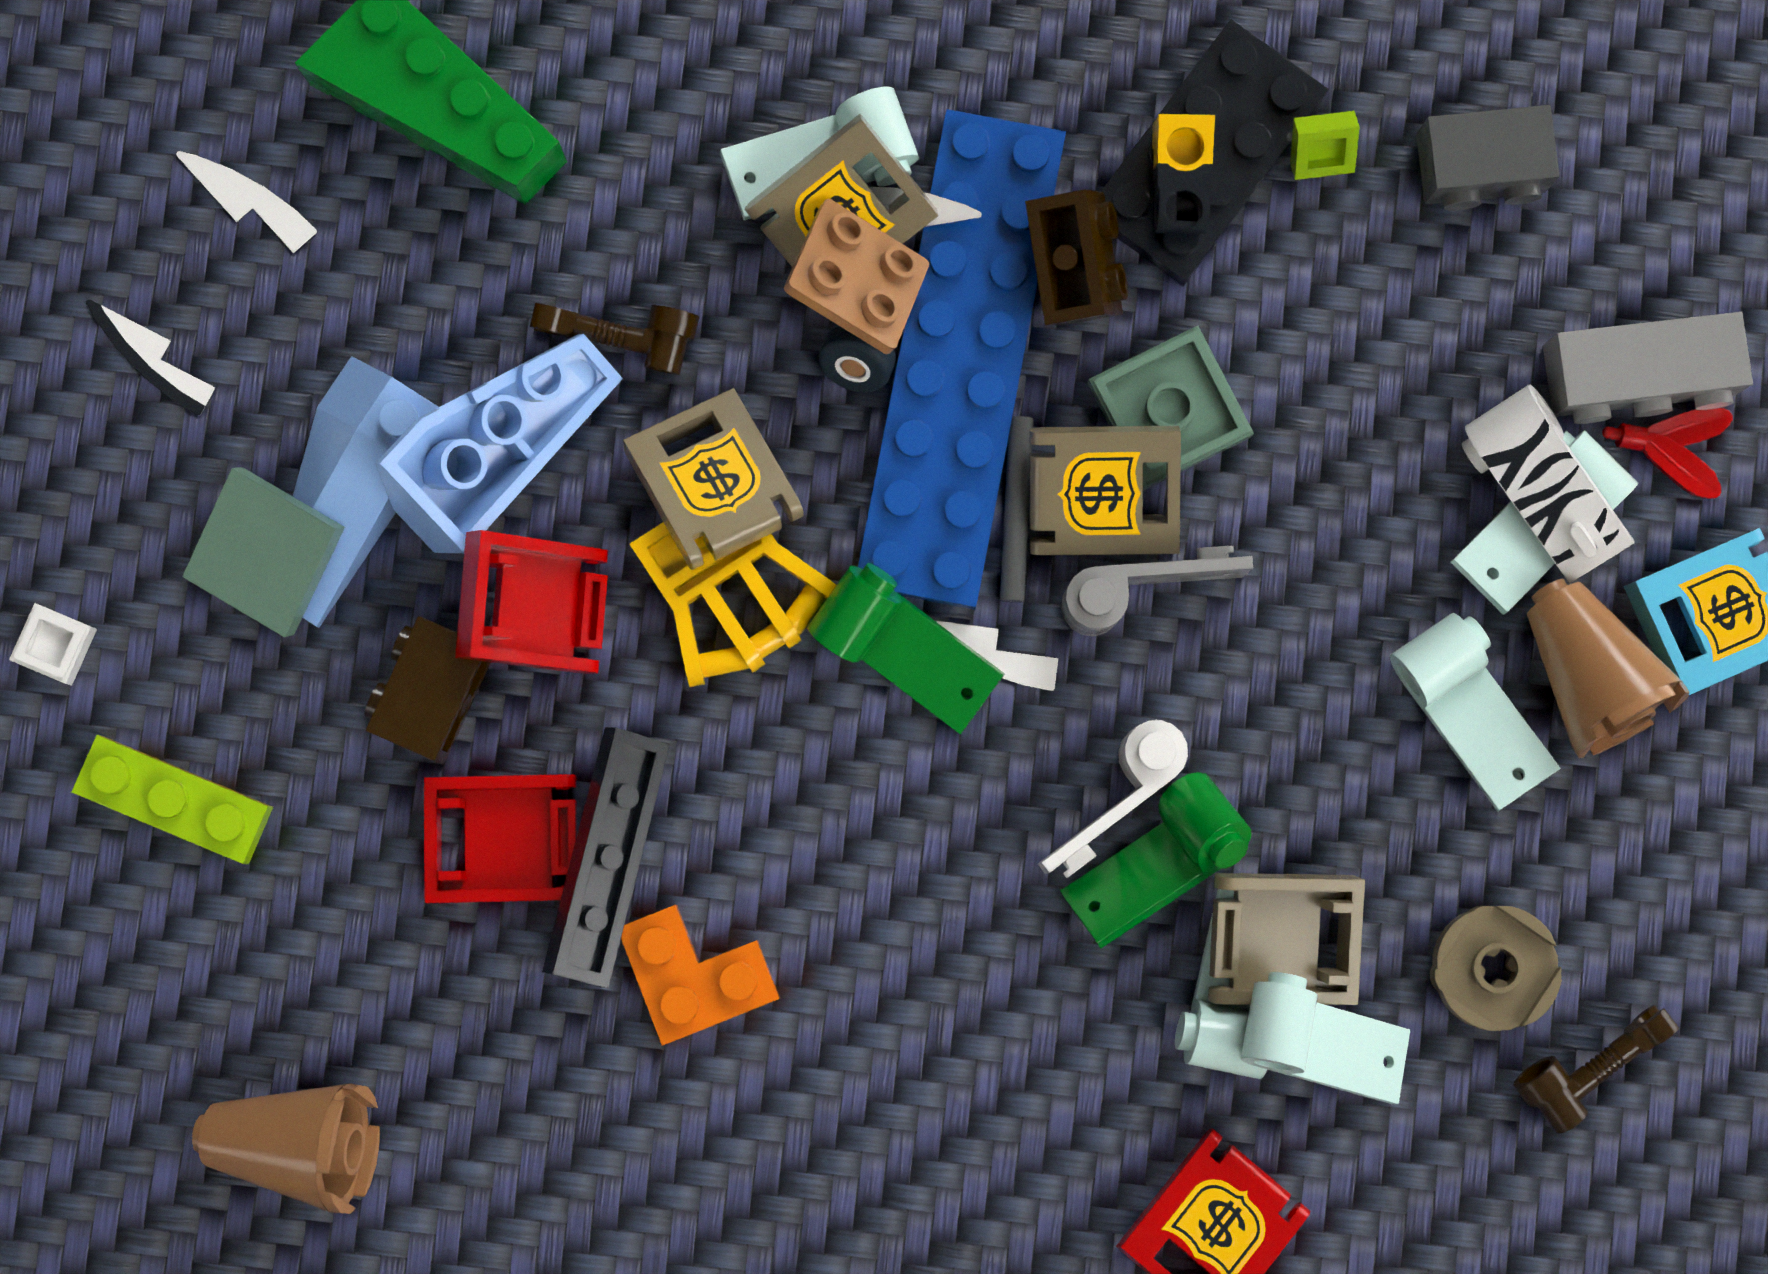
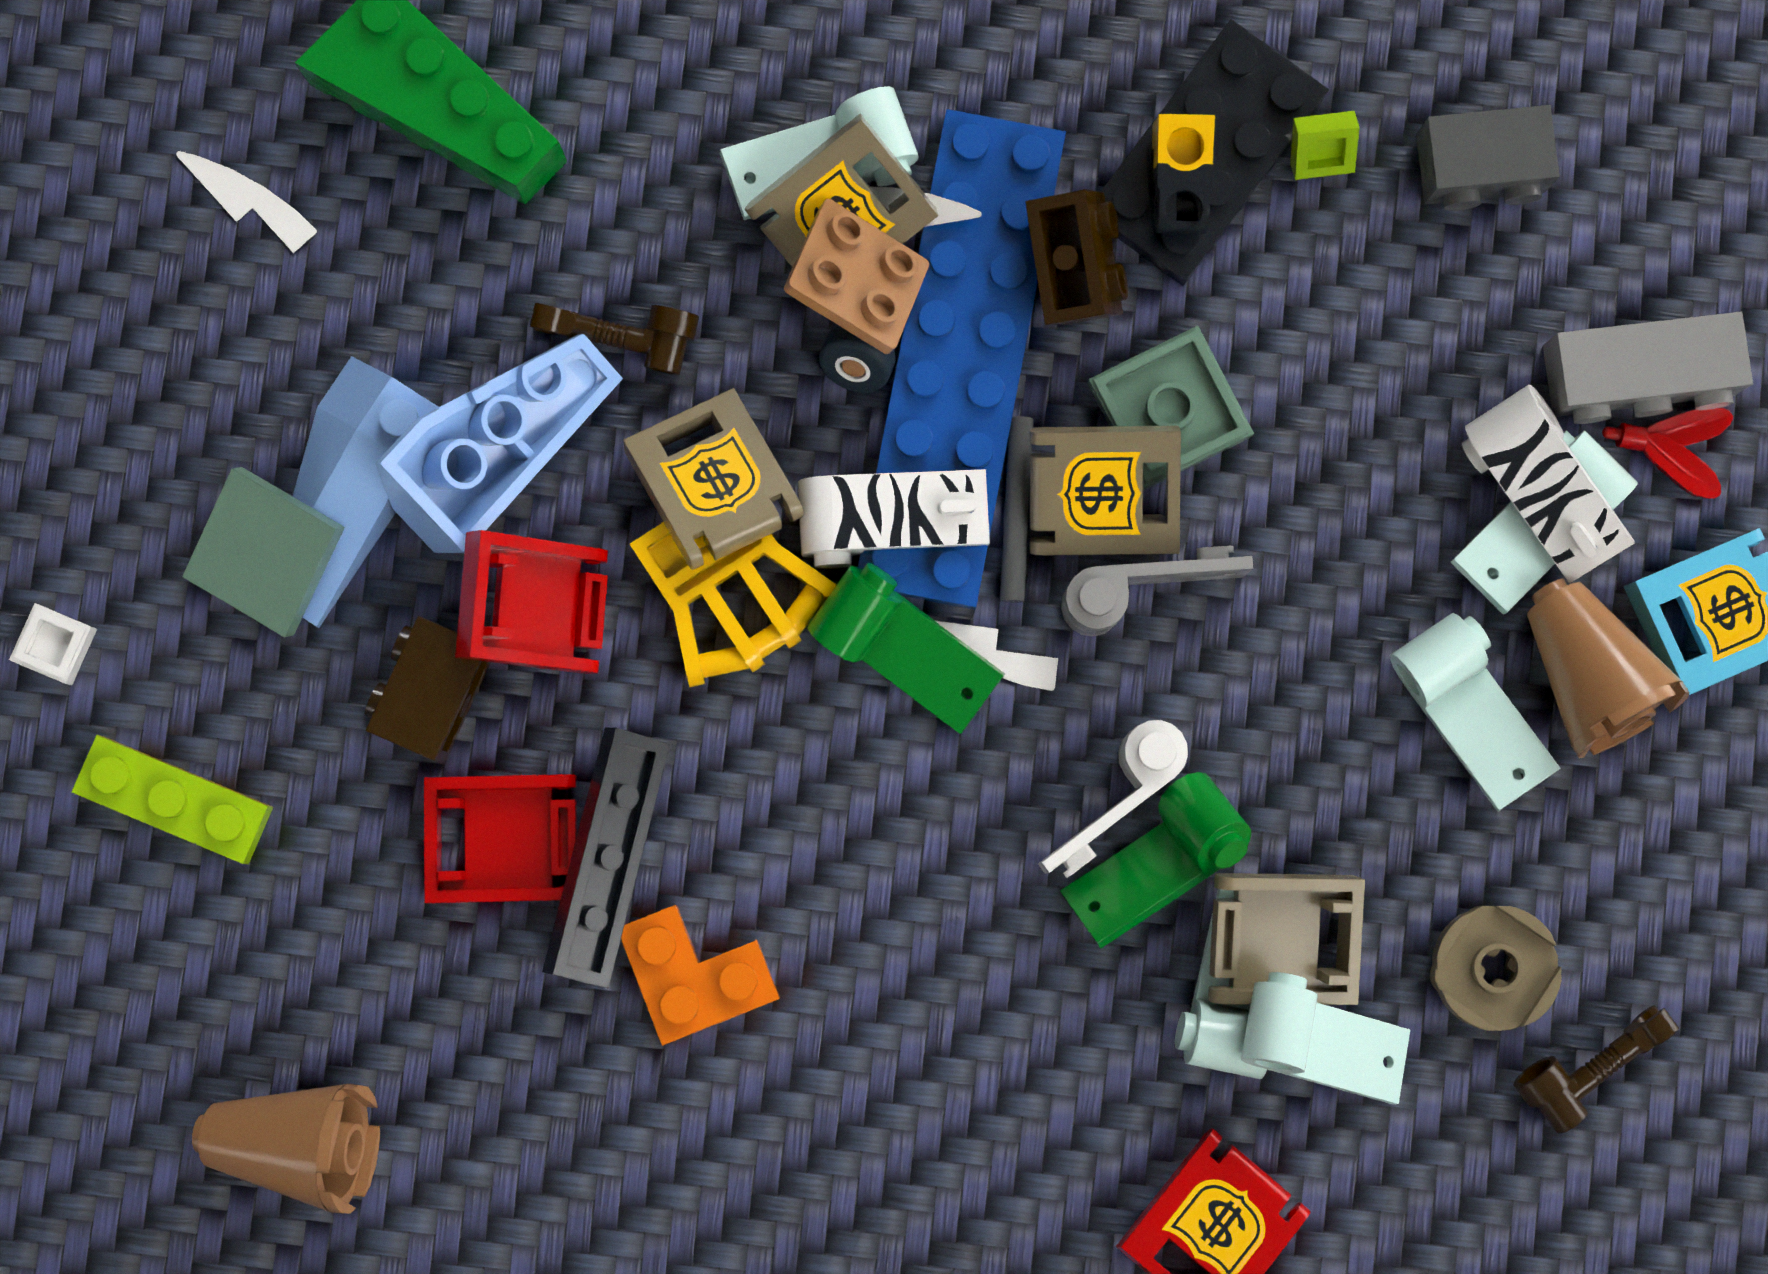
sticker [86,299,215,415] -> none
none -> white door [798,469,990,569]

